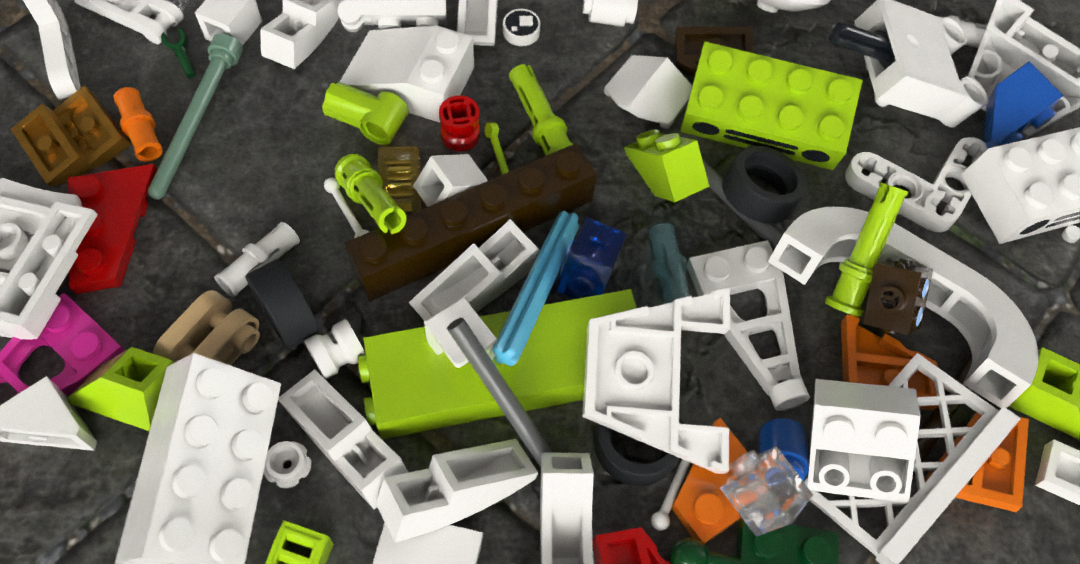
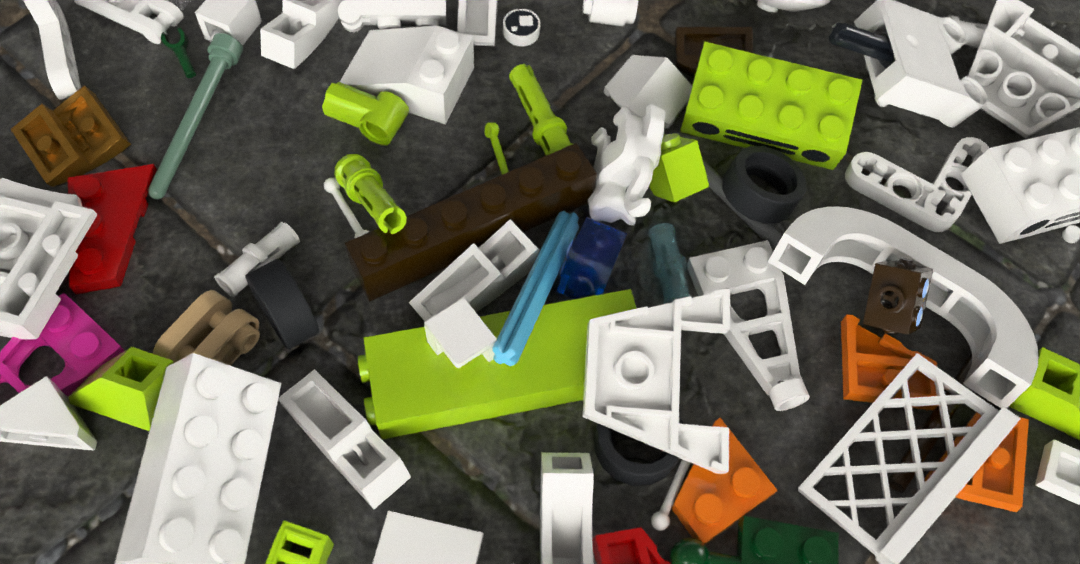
orange pin [114,87,163,162] -> none
white plate [263,441,312,488] -> none
white wheel [304,319,365,380] -> none
white slope [376,439,538,542] -> none
clear yellow slope [378,146,422,214] -> none
white brick [413,154,488,207] -> none
red wheel [439,95,480,152] -> none
dark grey bar [447,317,553,468] -> none
clear brick [720,446,813,537] -> none
blue brick [759,418,809,490] -> none
white slope [807,379,920,503] -> none
lime pin [825,182,908,317] -> none
blue slope [983,62,1064,148] -> none
none -> white animal [588,103,665,226]

